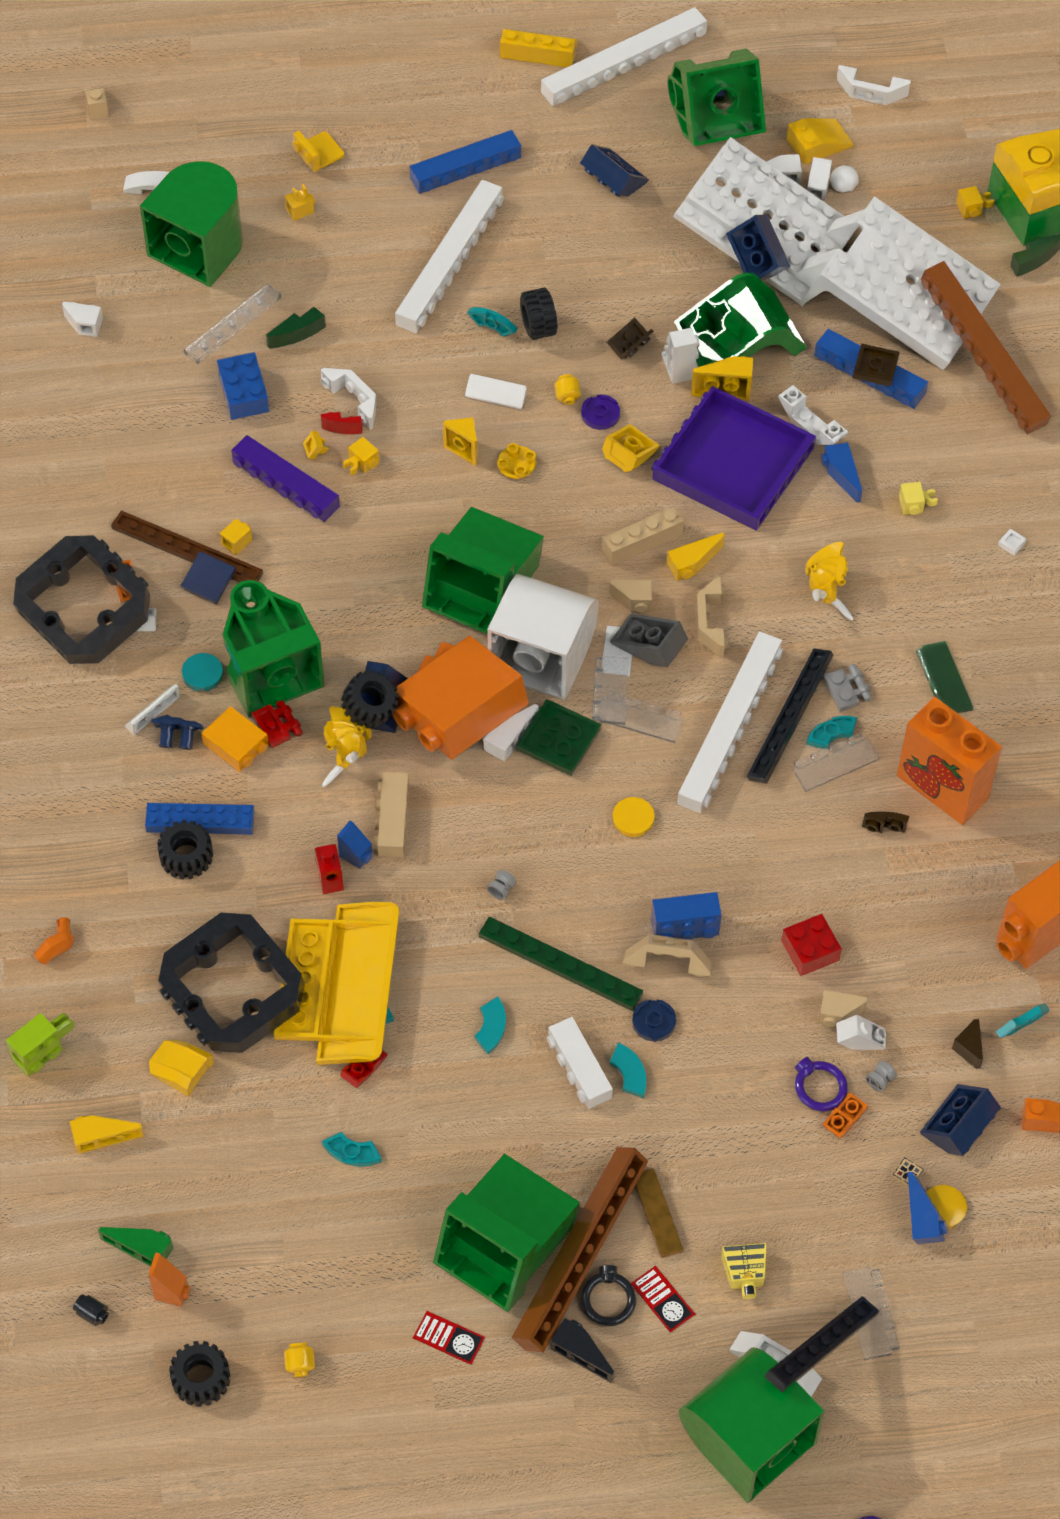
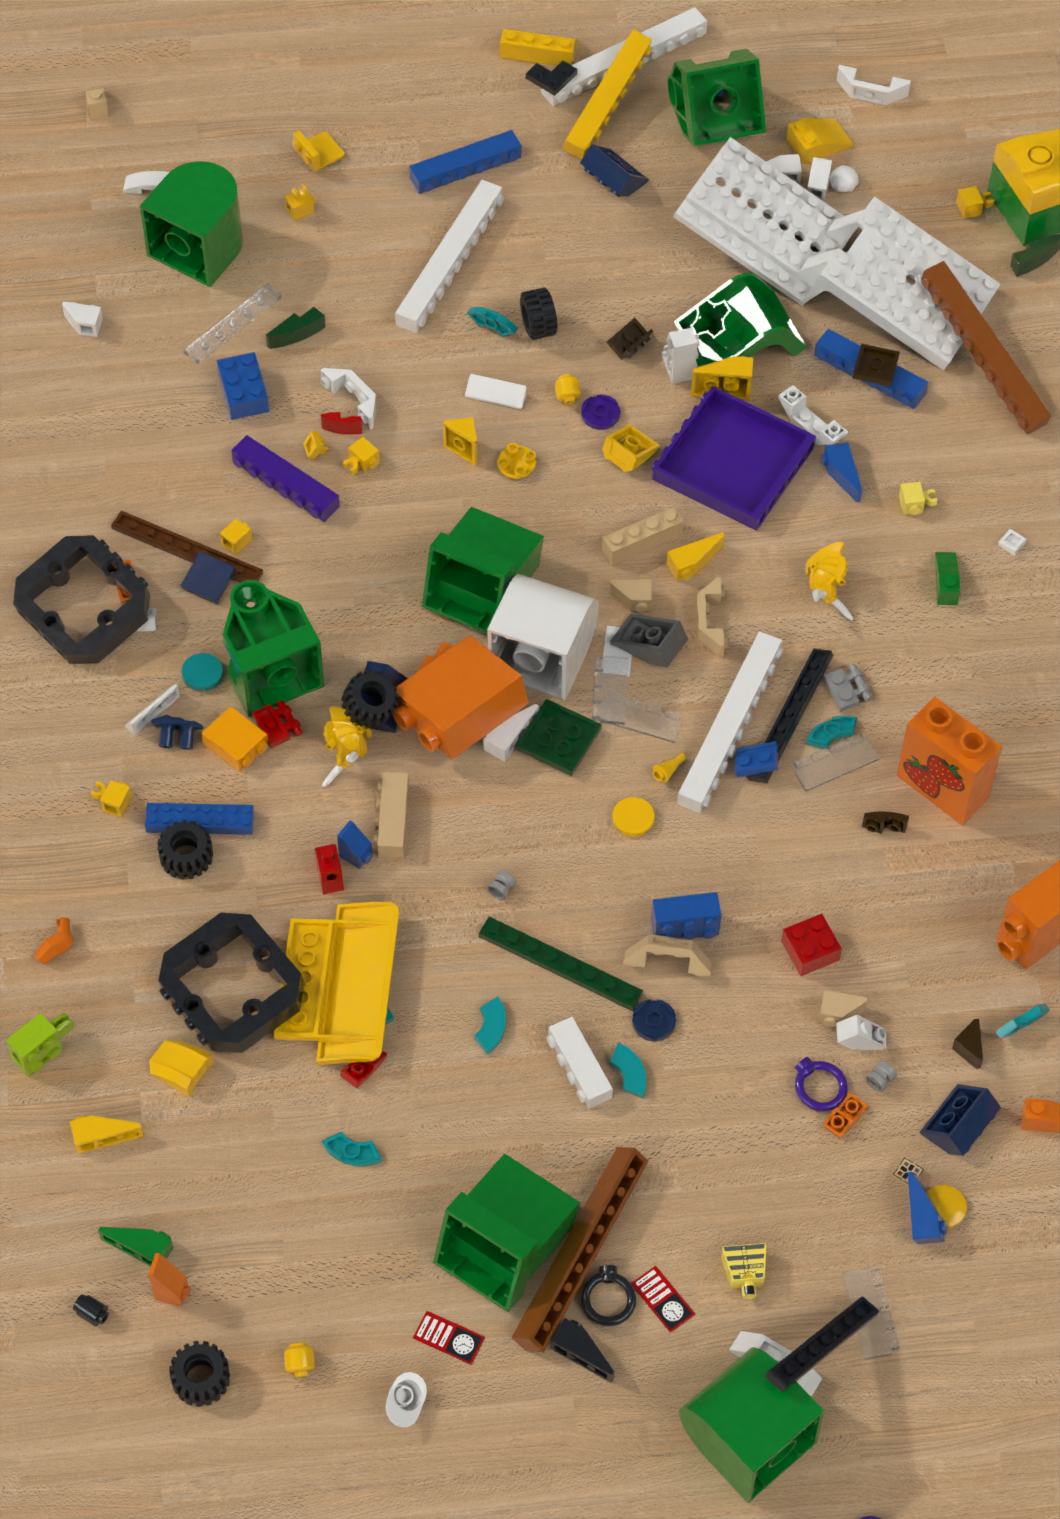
pearl gold tile [635,1168,683,1258] -> none
dark blue slope [726,215,791,281] -> none
clear green windscreen [916,641,974,713] -> none
none -> yellow brick [90,780,132,818]
none -> white piece [385,1372,427,1428]
none -> black plate [525,61,578,96]
none -> yellow brick [563,29,653,160]
none -> yellow cone [652,753,686,783]
none -> blue plate [735,741,778,778]
none -> green slope [935,552,960,605]

